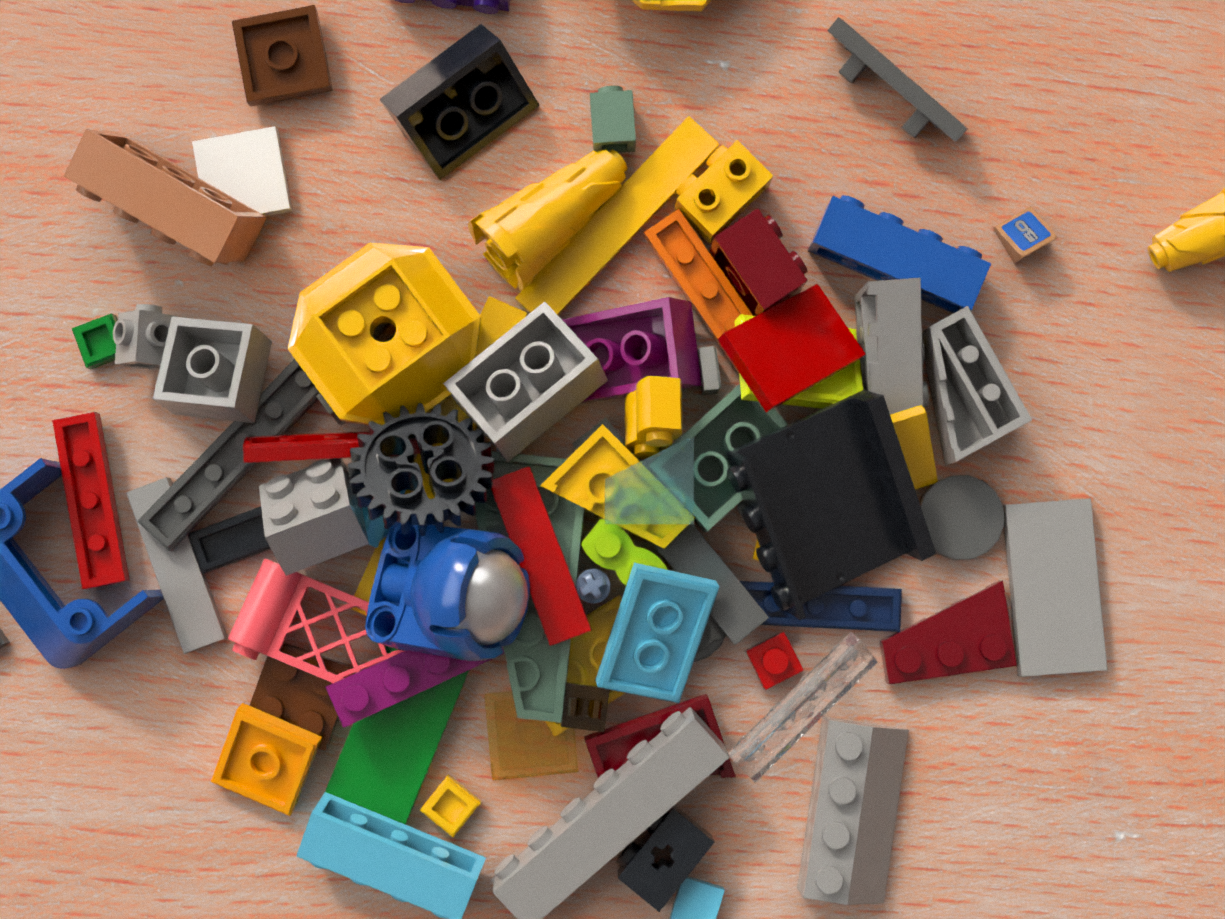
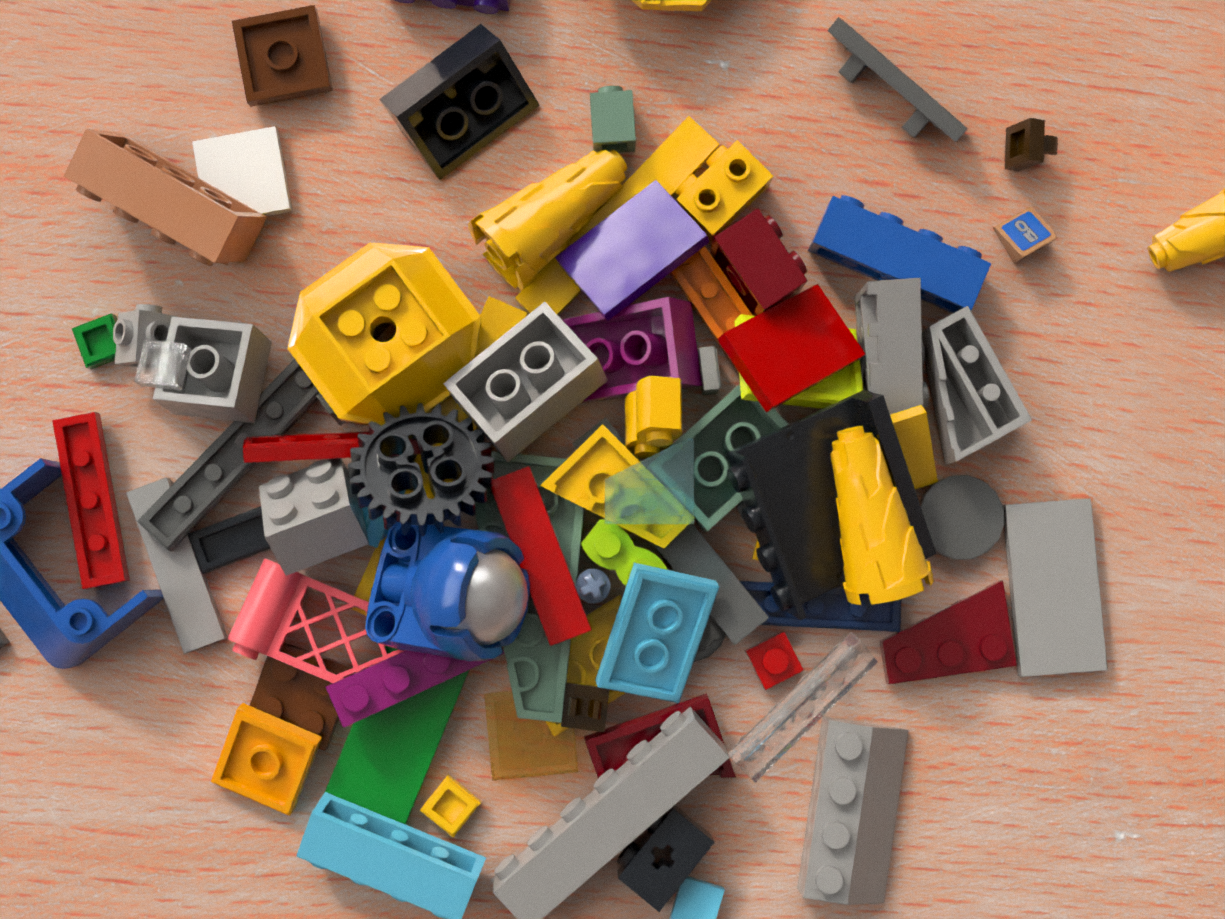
none -> clear tile [134,340,191,391]
none -> tile [555,180,709,321]
none -> yellow cone [830,426,934,605]
none -> dark brown tile [1005,118,1058,171]

